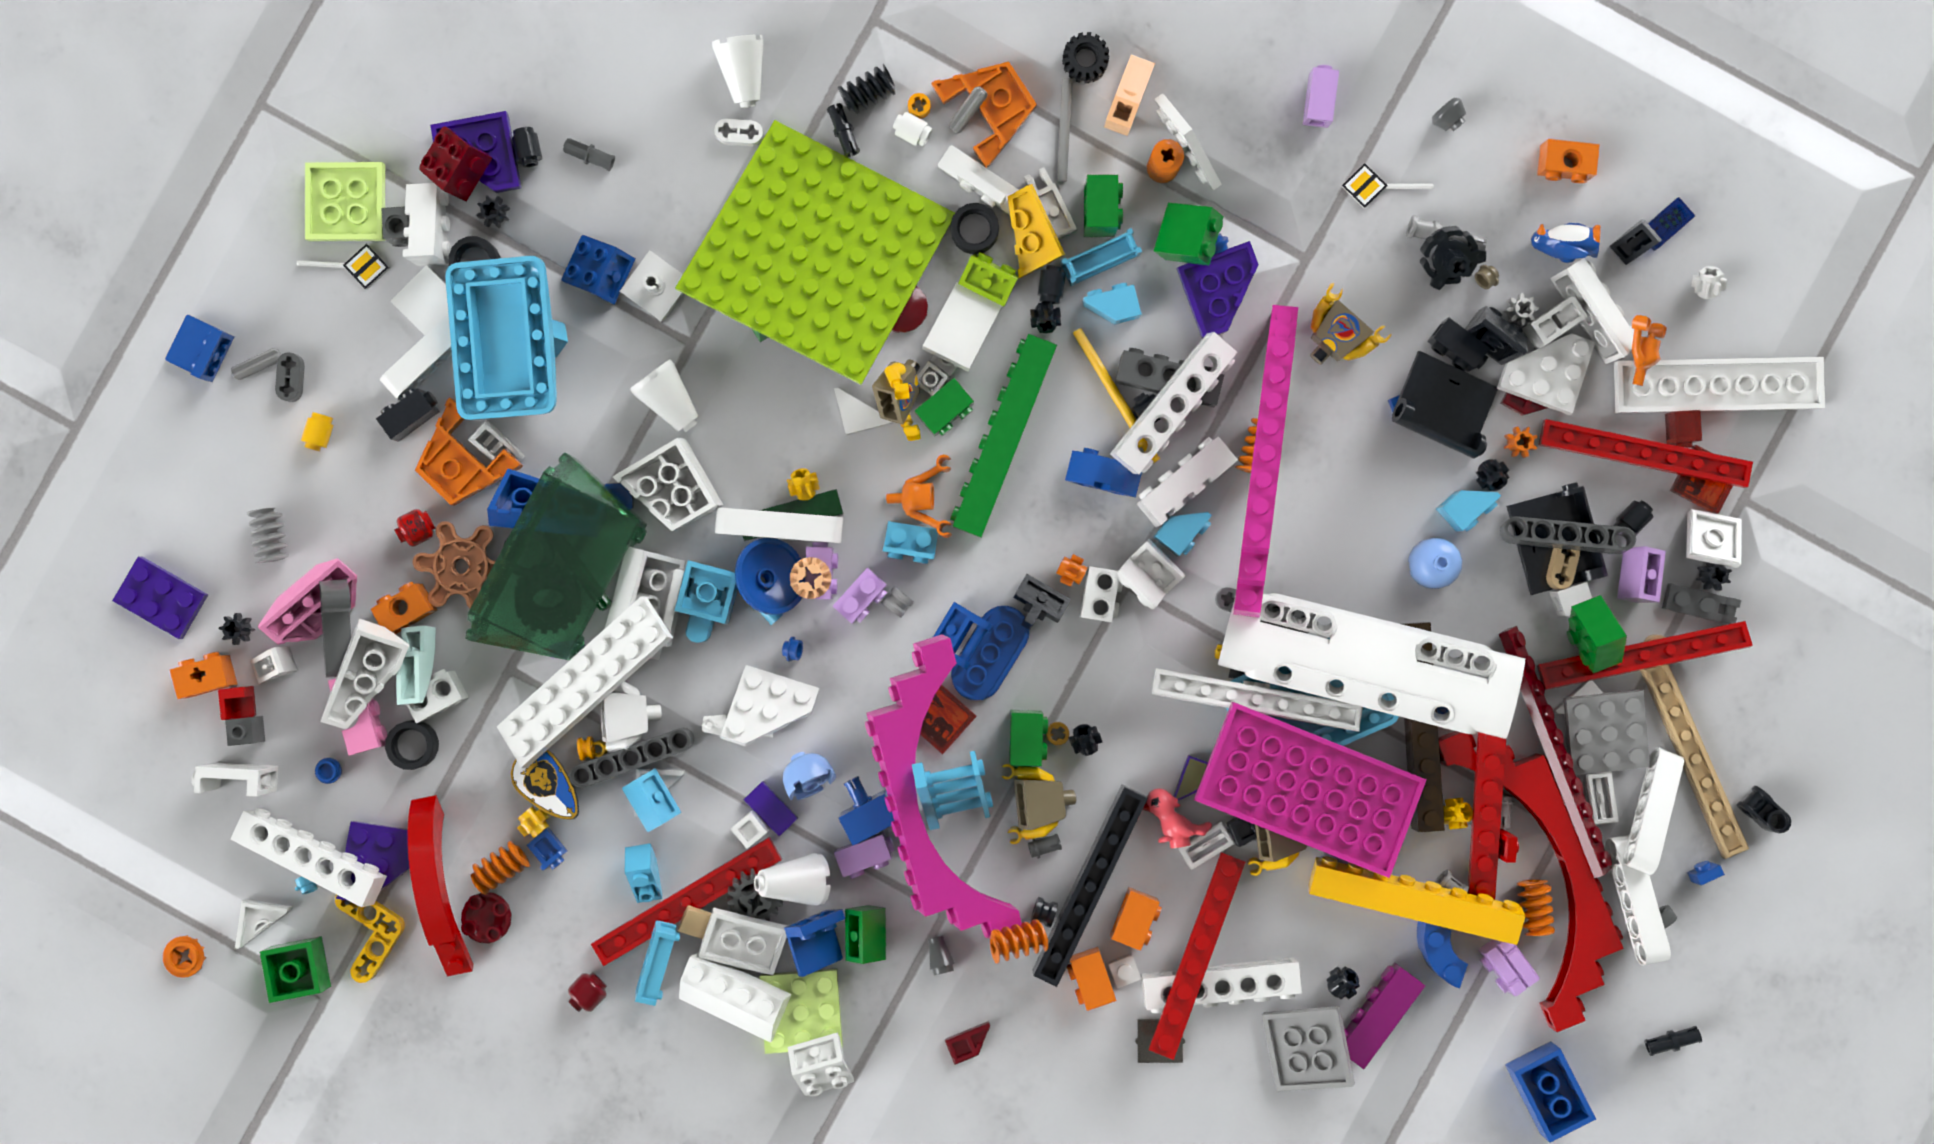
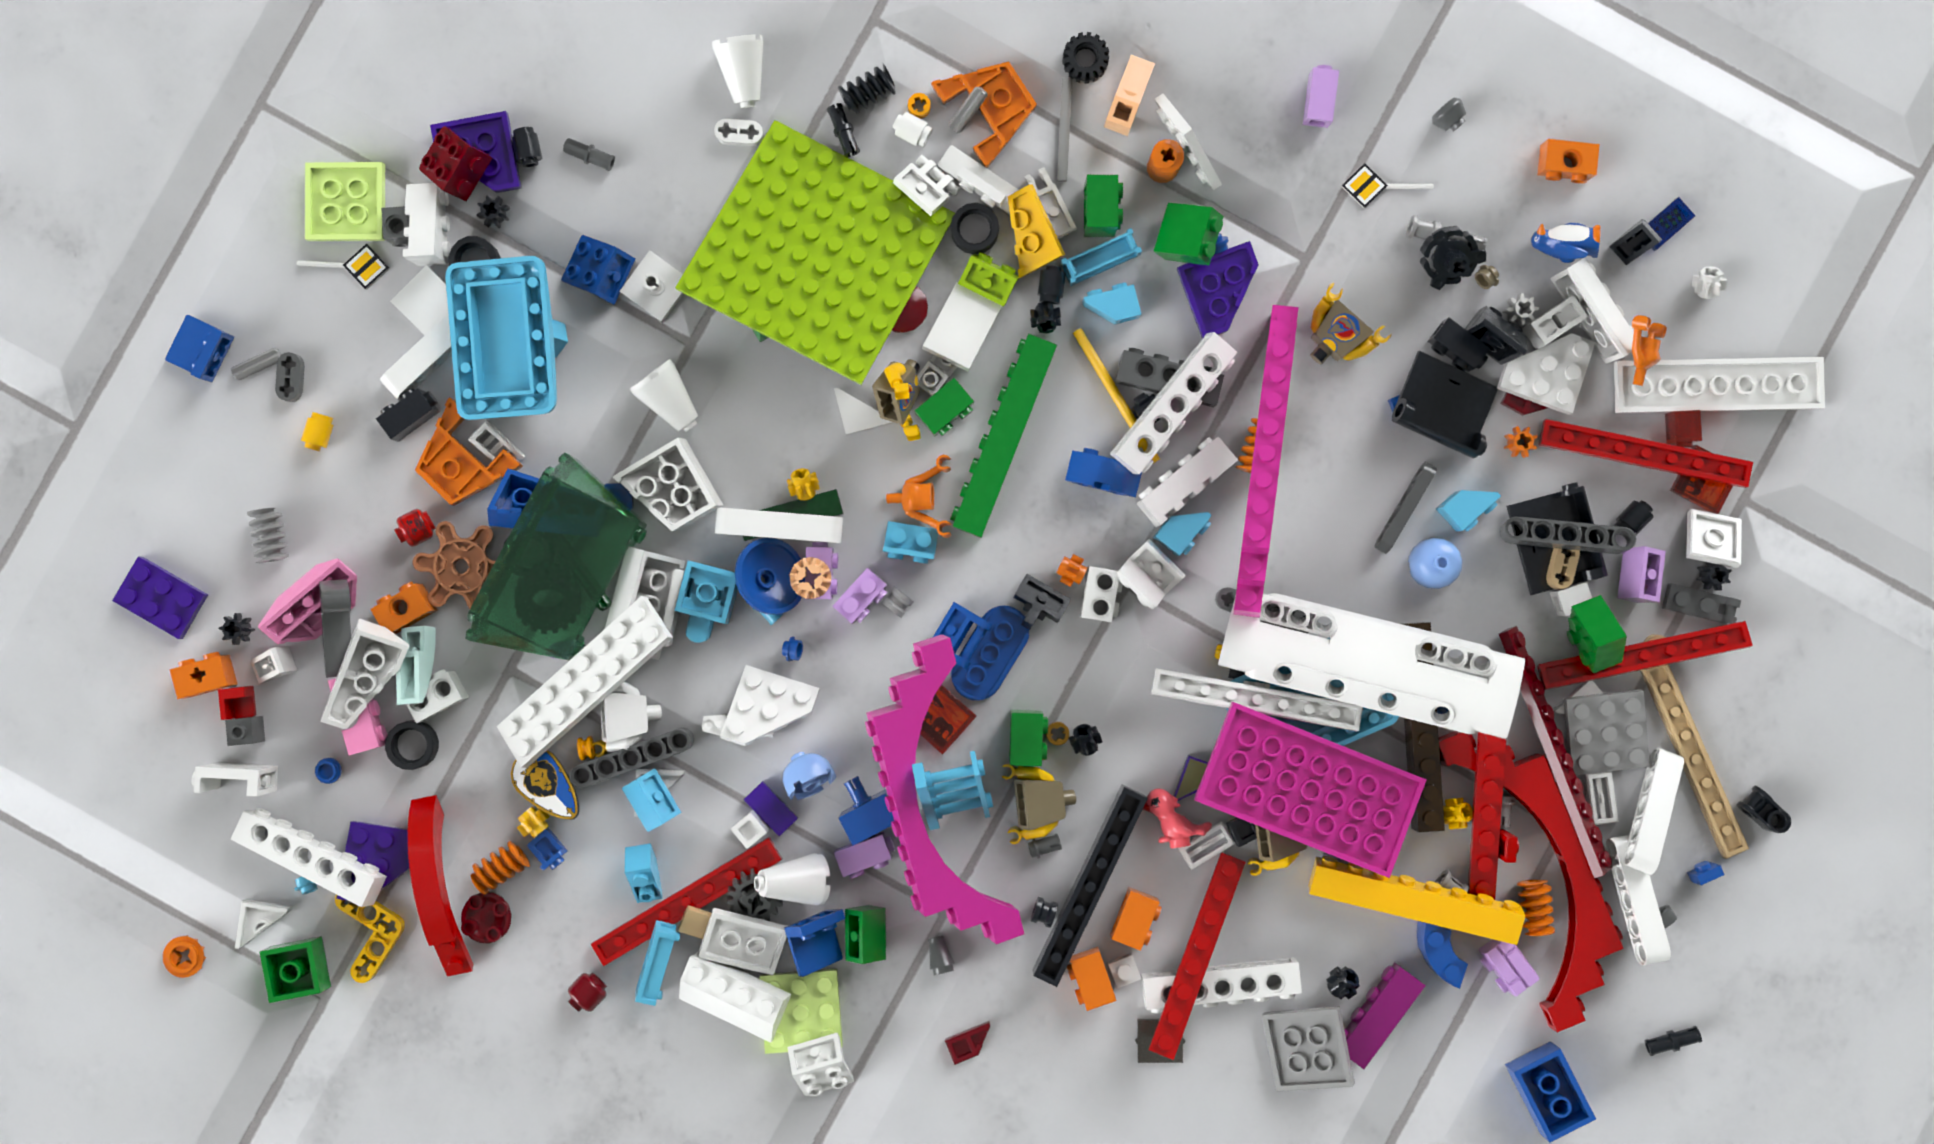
orange piece [990,919,1048,964] -> none
black gear [1476,459,1510,491] -> none
none -> white plate [893,155,960,216]
none -> dark grey beam [1374,461,1437,554]

